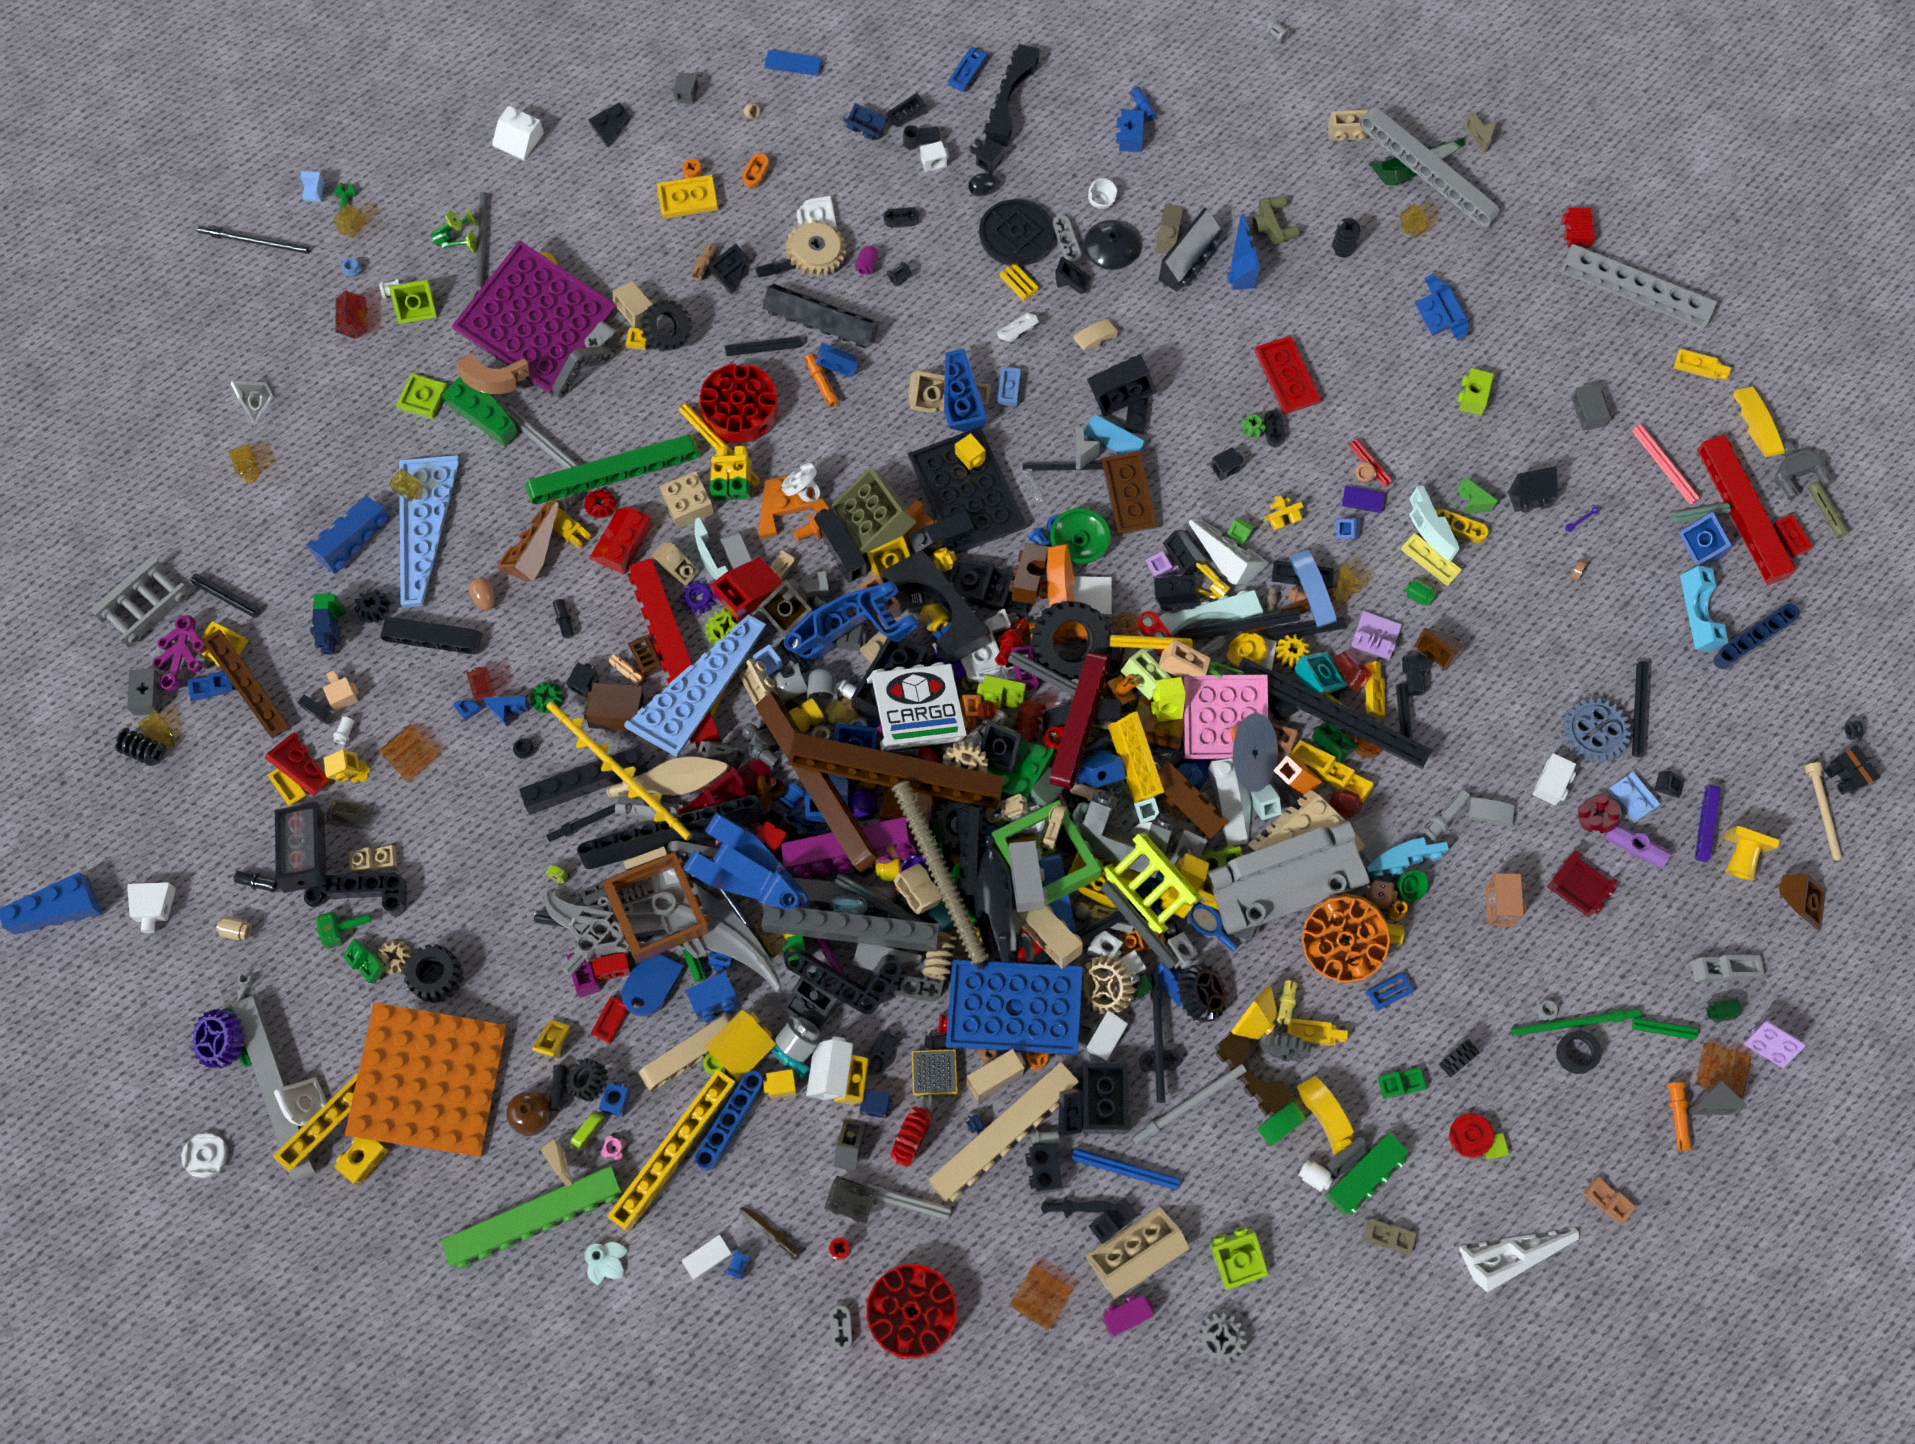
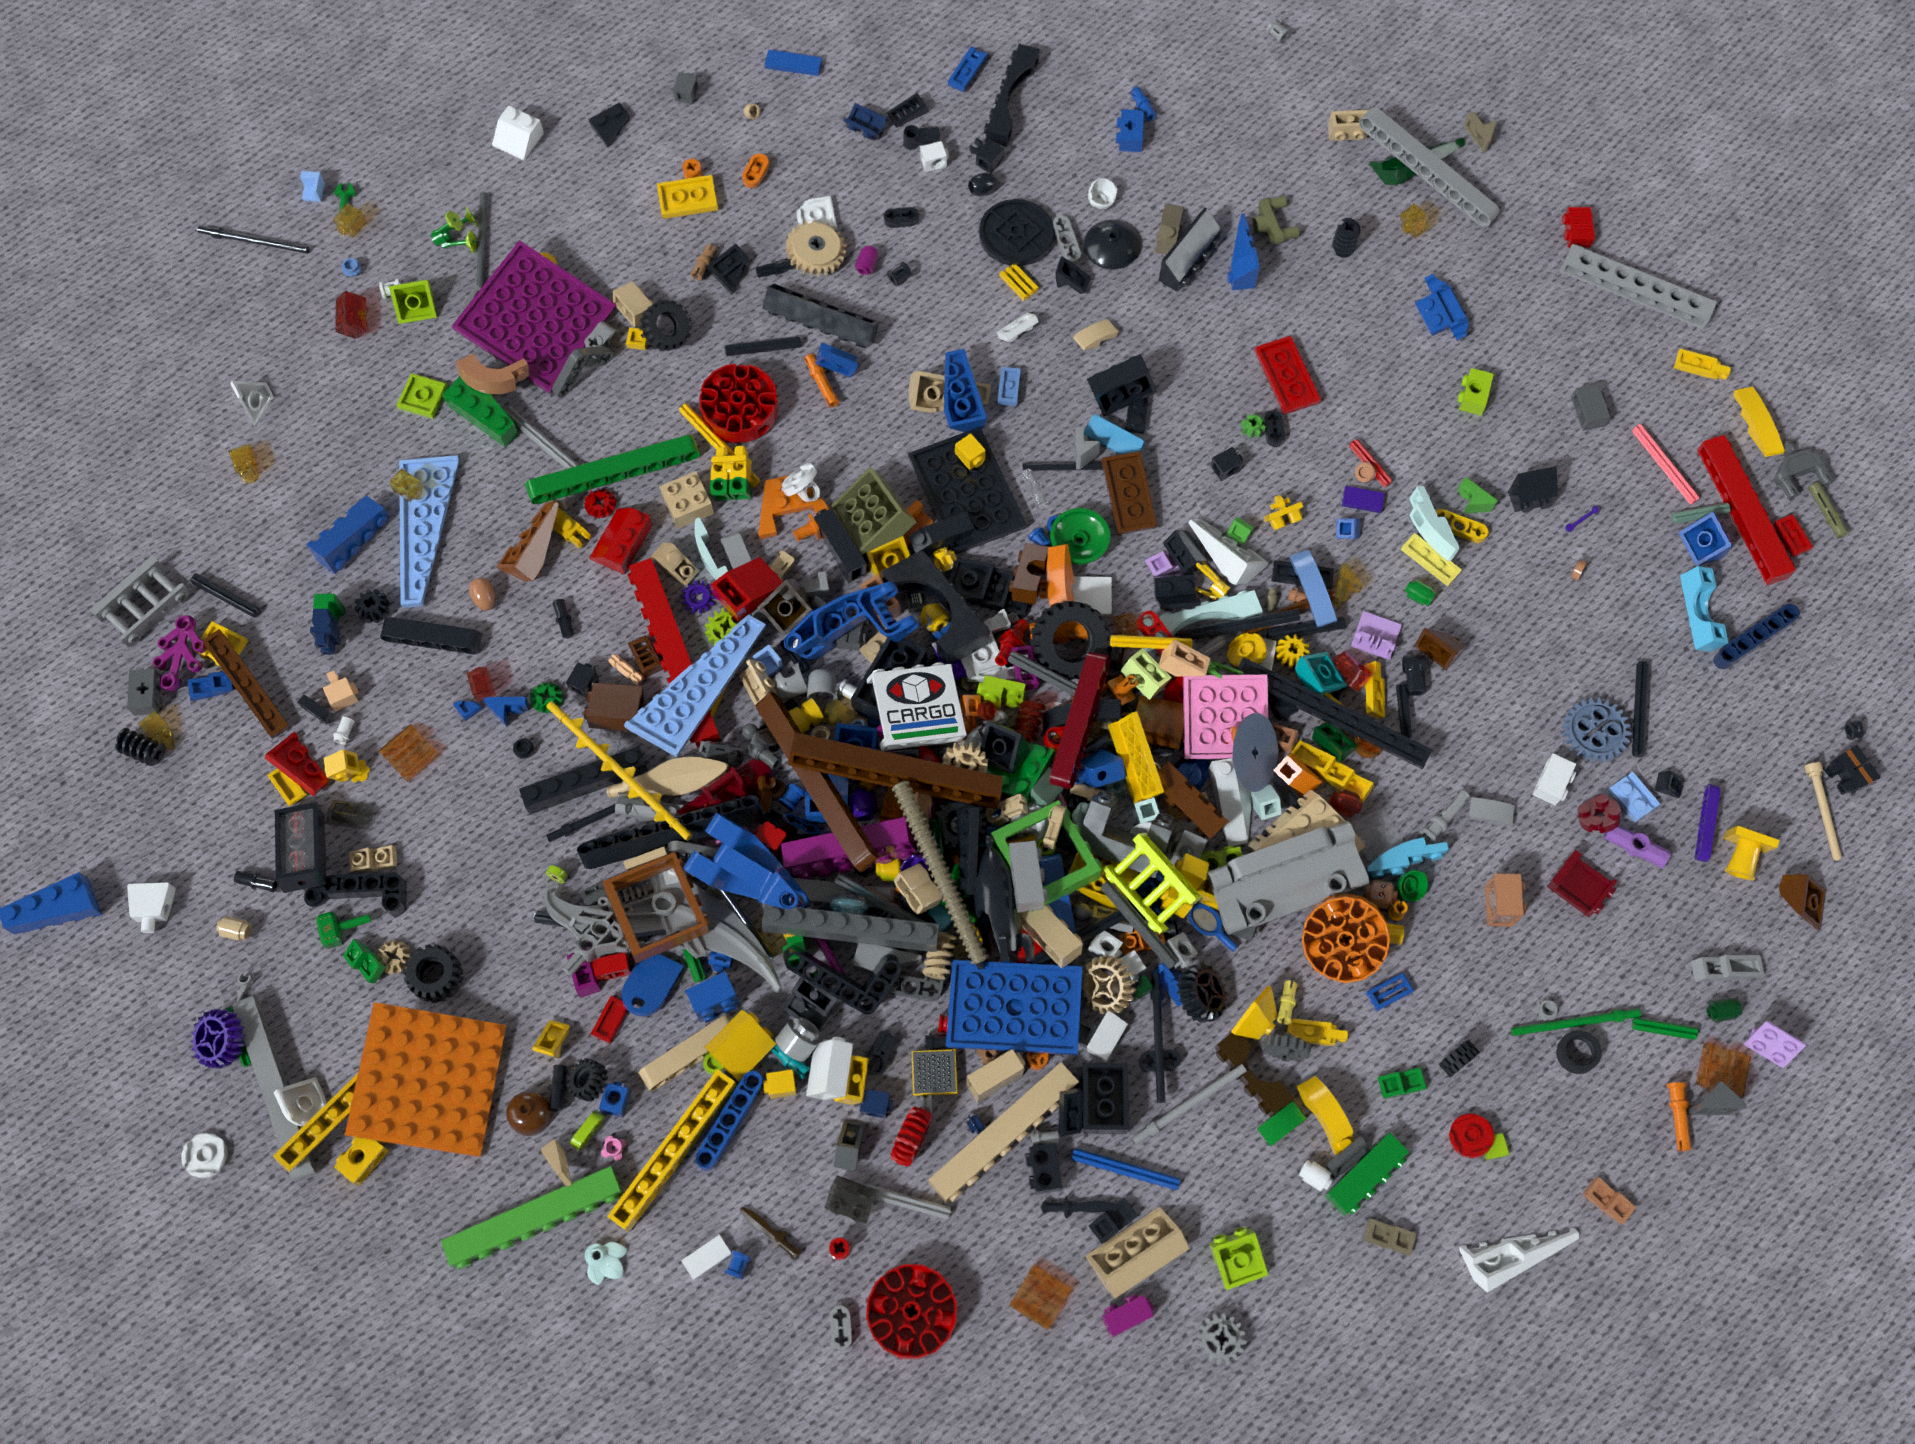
neon yellow brick [1151,677,1186,722] -> none

